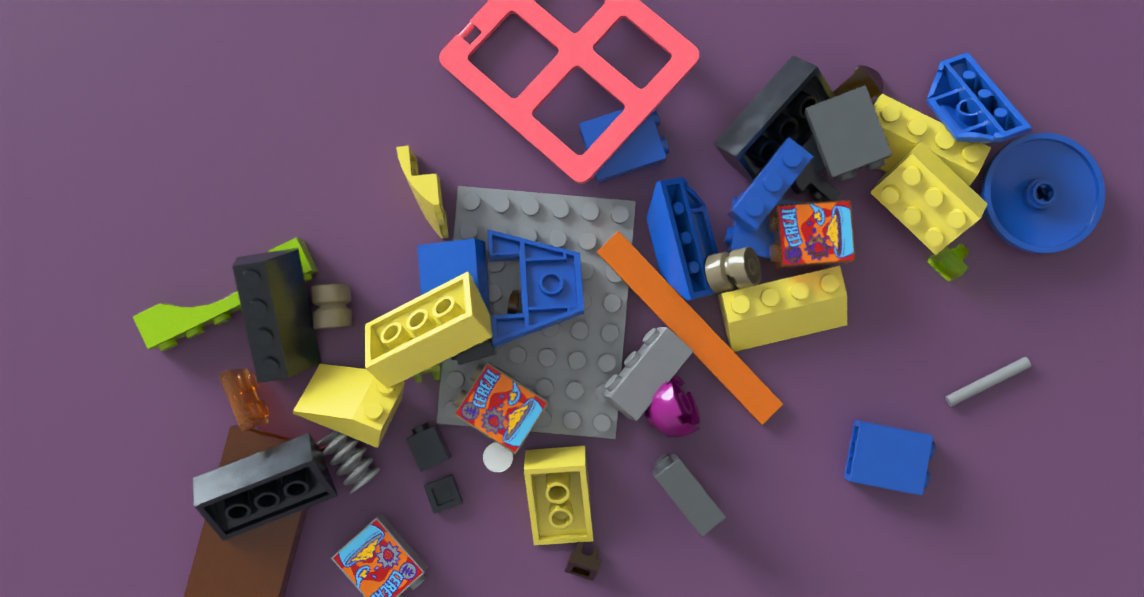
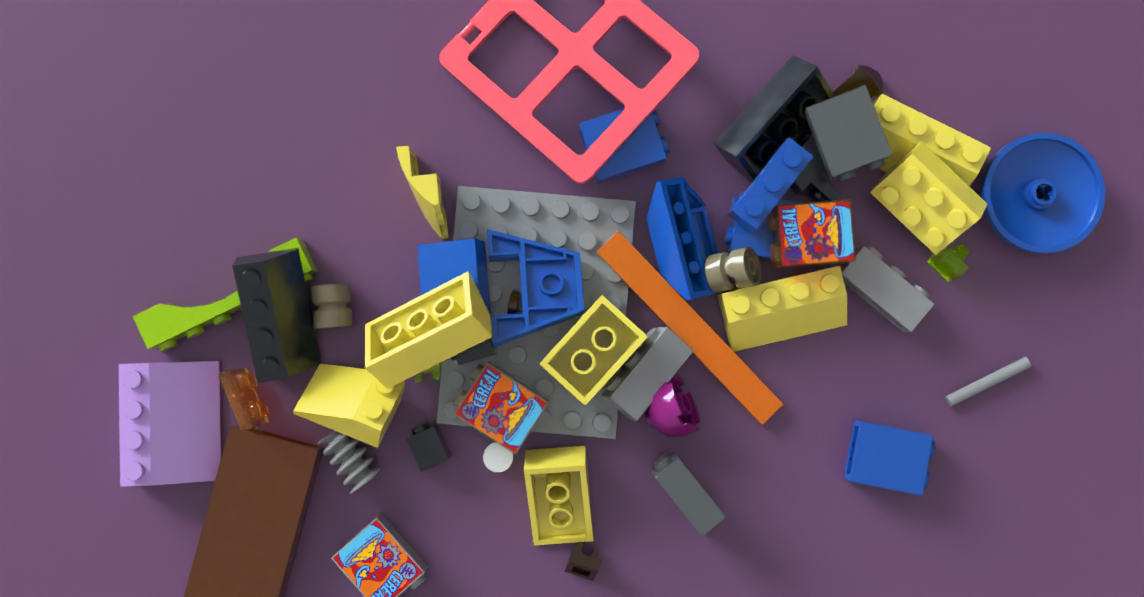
black slope [193,433,337,541] -> none
black tile [424,474,463,514] -> none
blue wedge [926,52,1032,144] -> none
none -> lavender slope [119,361,223,487]
none -> light yellow brick [539,295,648,406]
none -> light grey brick [841,246,934,332]

